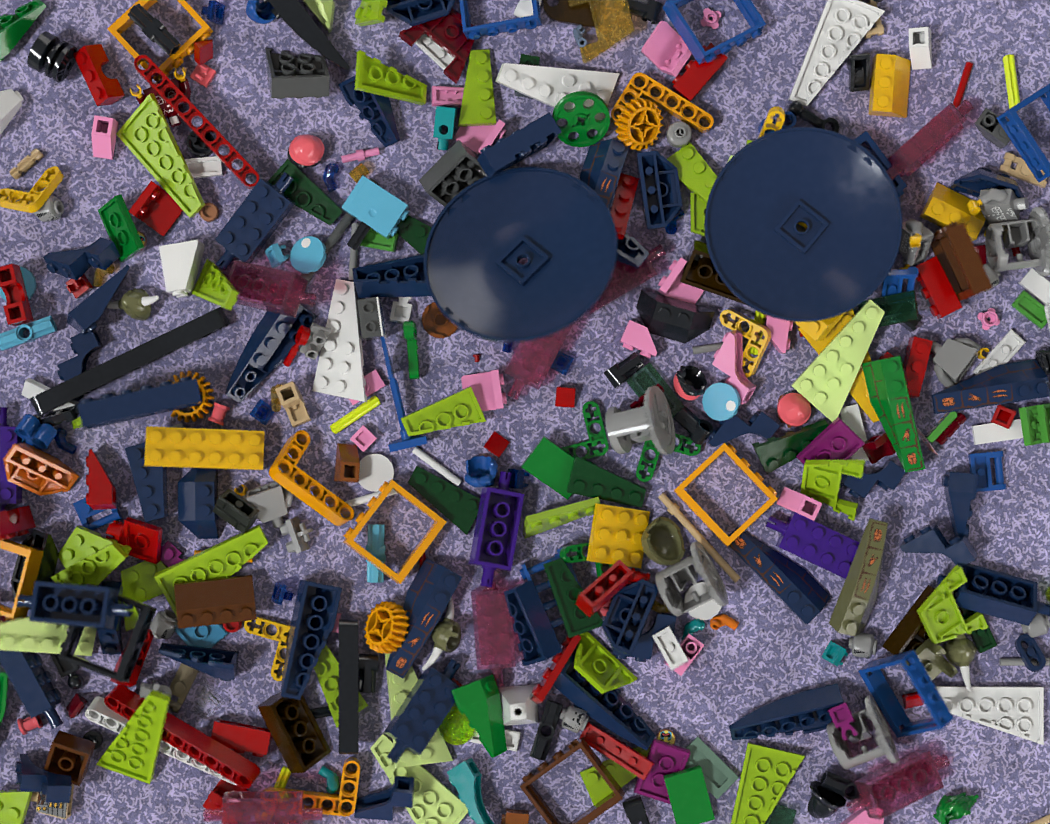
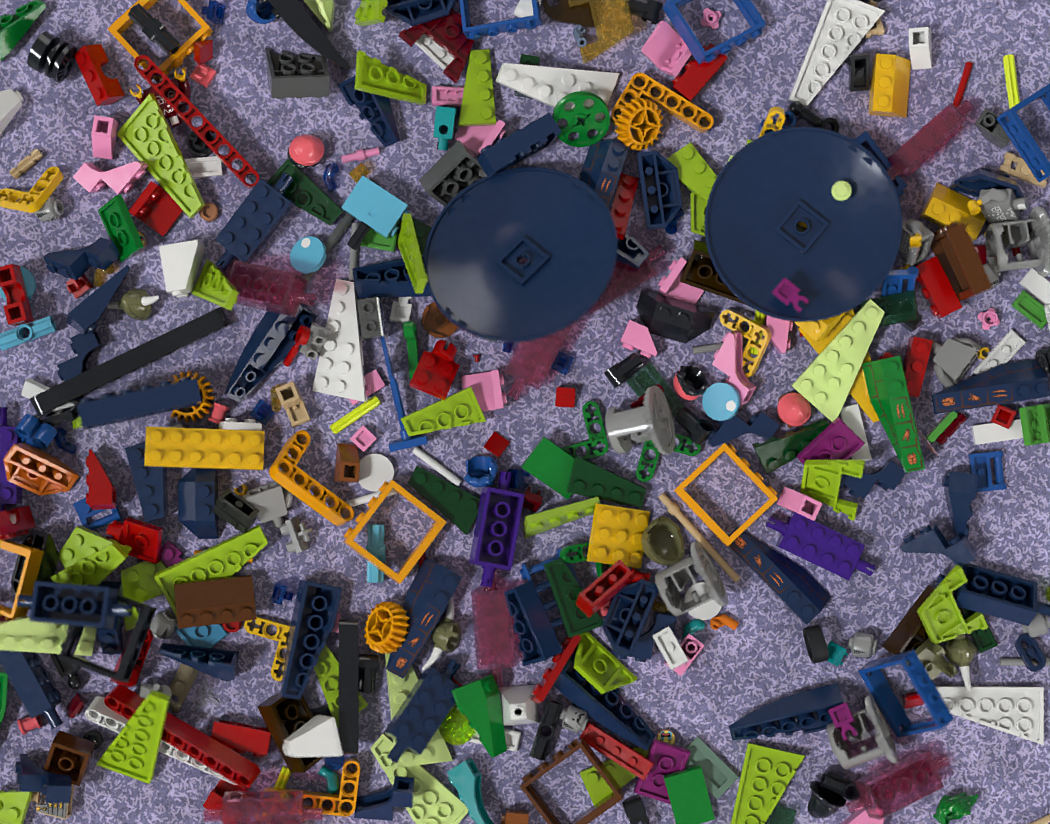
medium azure tile [265,243,290,268] -> none
light grey head [666,121,692,148] -> none
olive wedge [829,518,888,636] -> none
dark red panel [862,433,896,464] -> none
none -> bright pink arch [73,161,149,194]
none -> white plate [219,418,262,431]
none -> white slope [283,714,343,757]
none -> clear blue tile [325,755,344,771]
none -> lime wing [397,213,428,294]
none -> red plate [409,340,460,401]
none -> dark red tile [522,487,543,512]
none -> magenta plate [772,278,809,313]
none -> black tyre [803,624,829,664]
none -> yellowish green plate [831,181,851,201]

